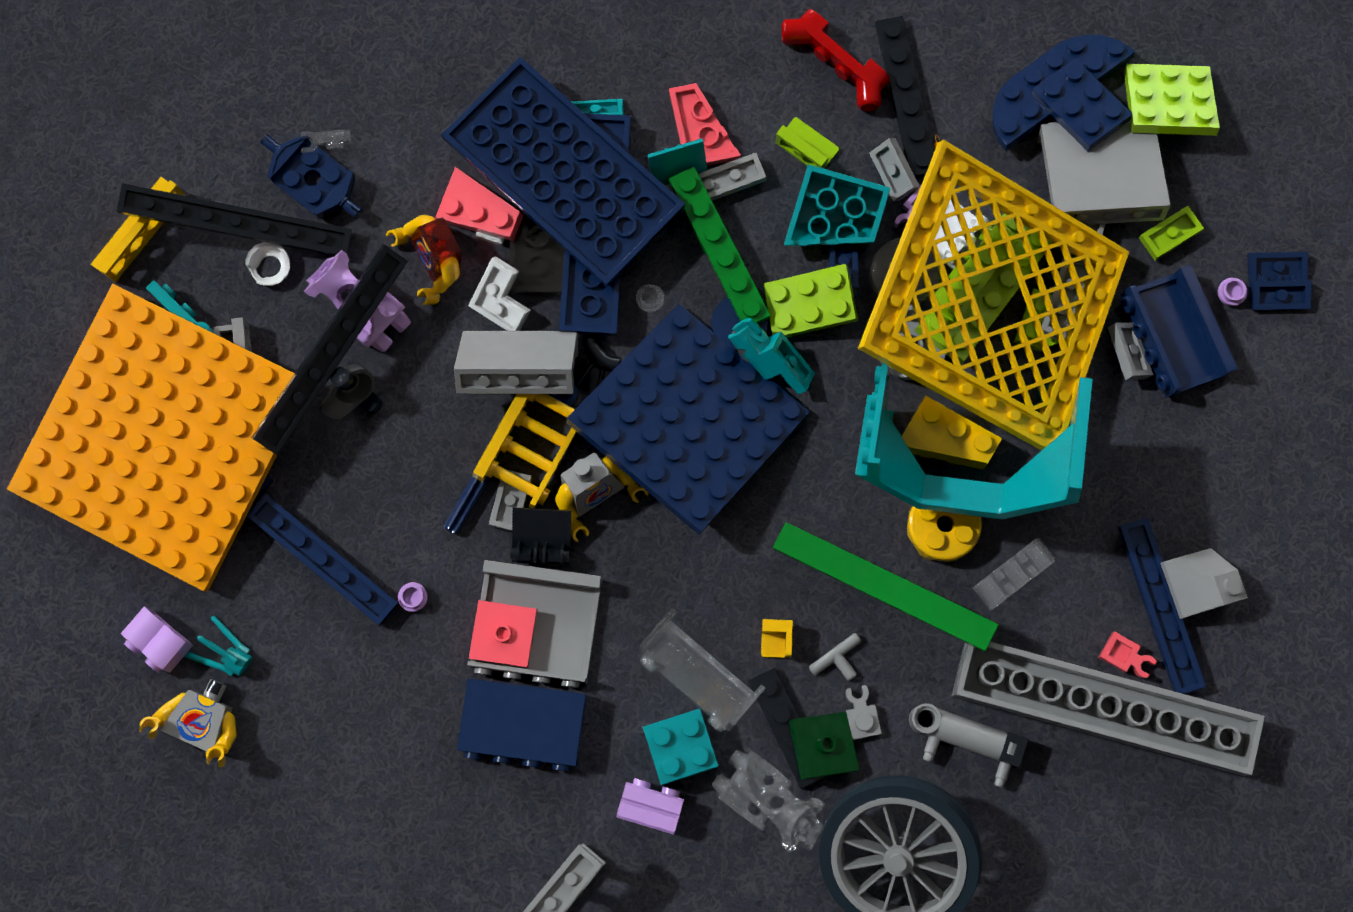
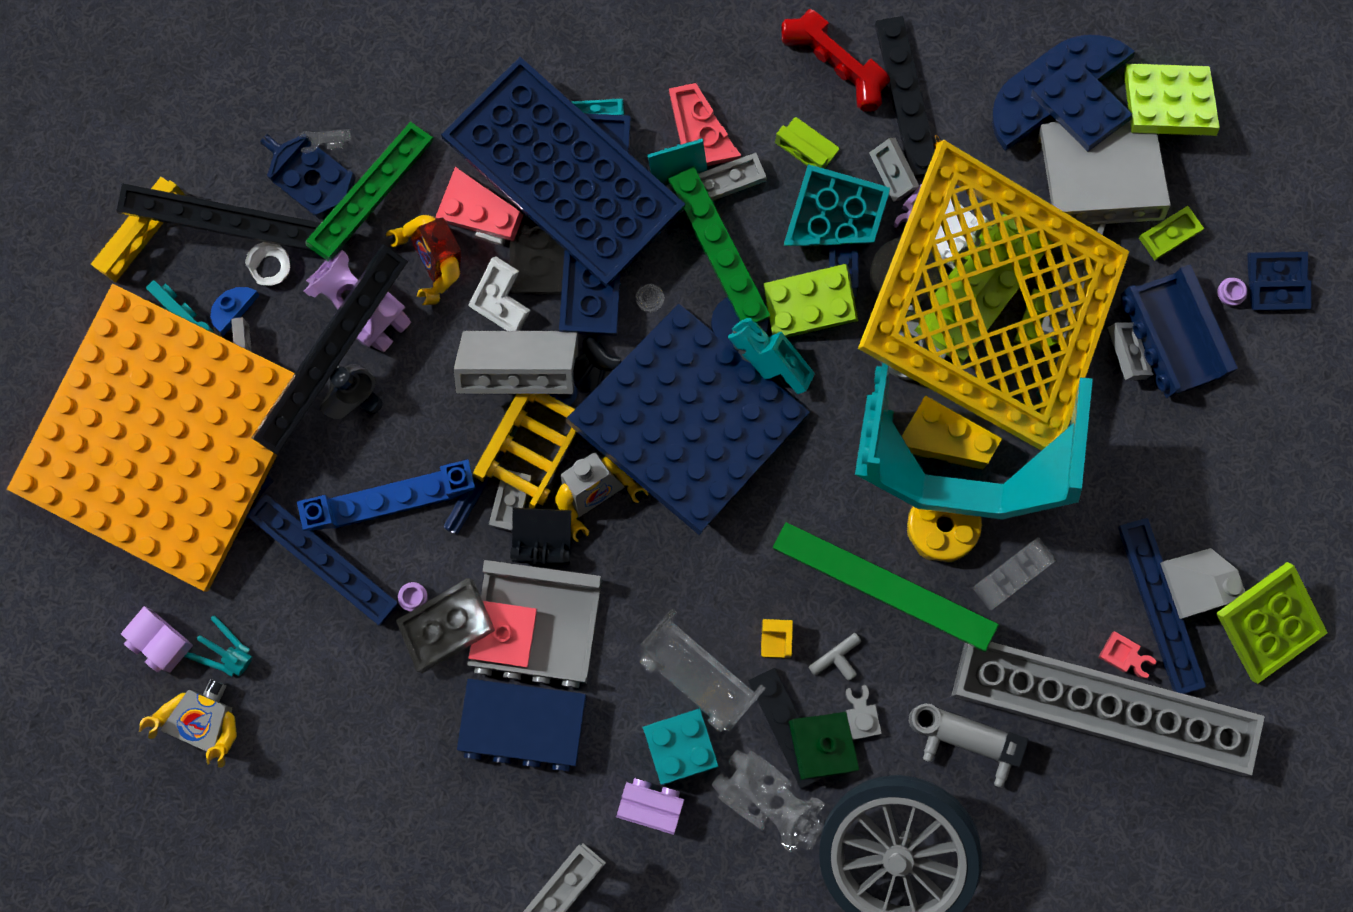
none -> blue plate [210,287,259,337]
none -> blue slope [297,459,475,531]
none -> green plate [306,121,433,262]
none -> clear smoke plate [396,578,495,673]
none -> lime plate [1216,562,1328,684]

